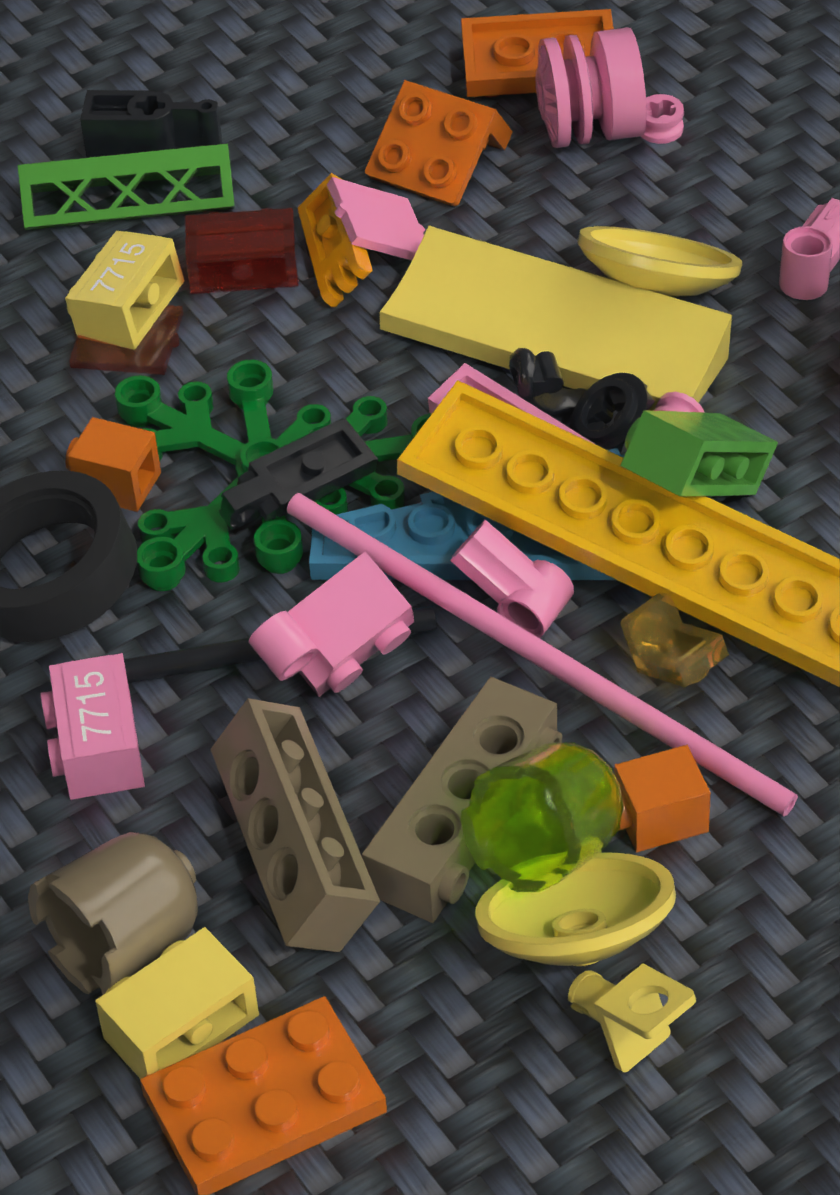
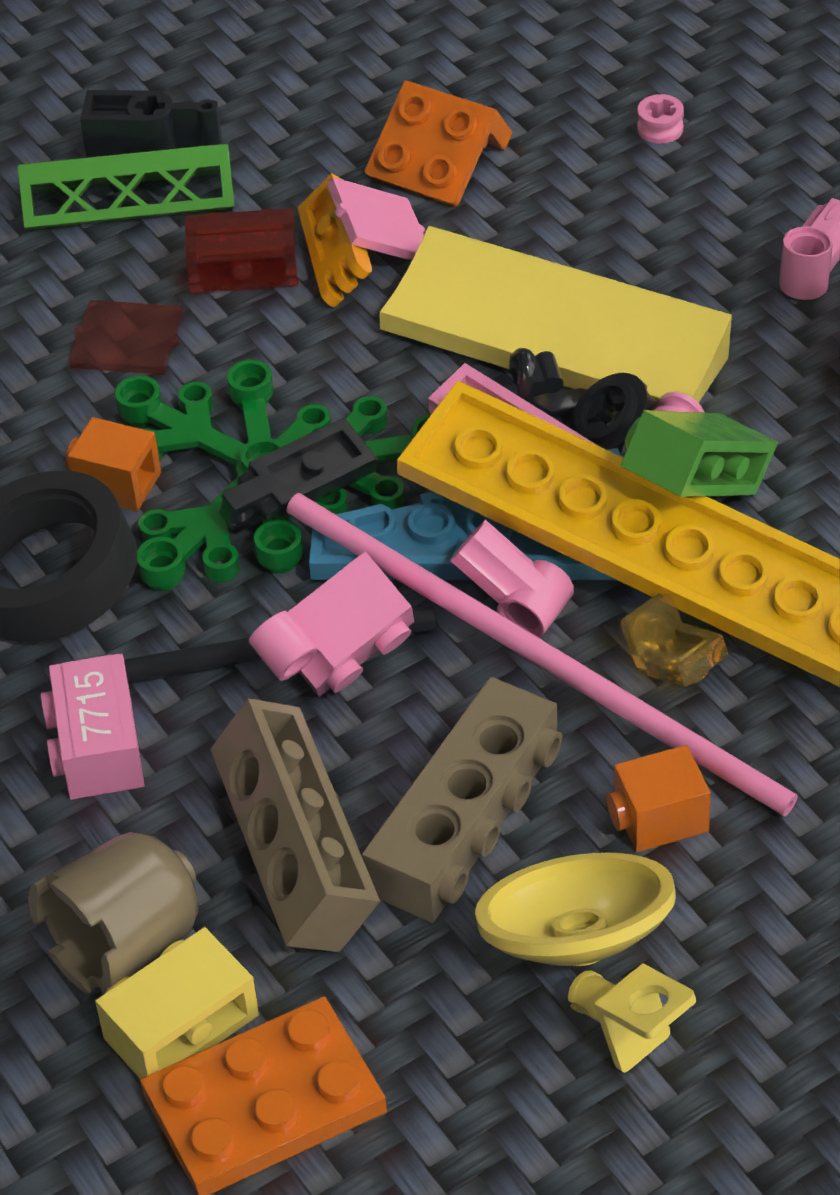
light yellow brick [65,230,185,350] -> none
orange plate [461,9,614,97] -> none
clear neon green cylinder [461,742,624,892] -> none
bright pink wheel [535,27,647,148] -> none
light yellow dish [578,226,742,297] -> none

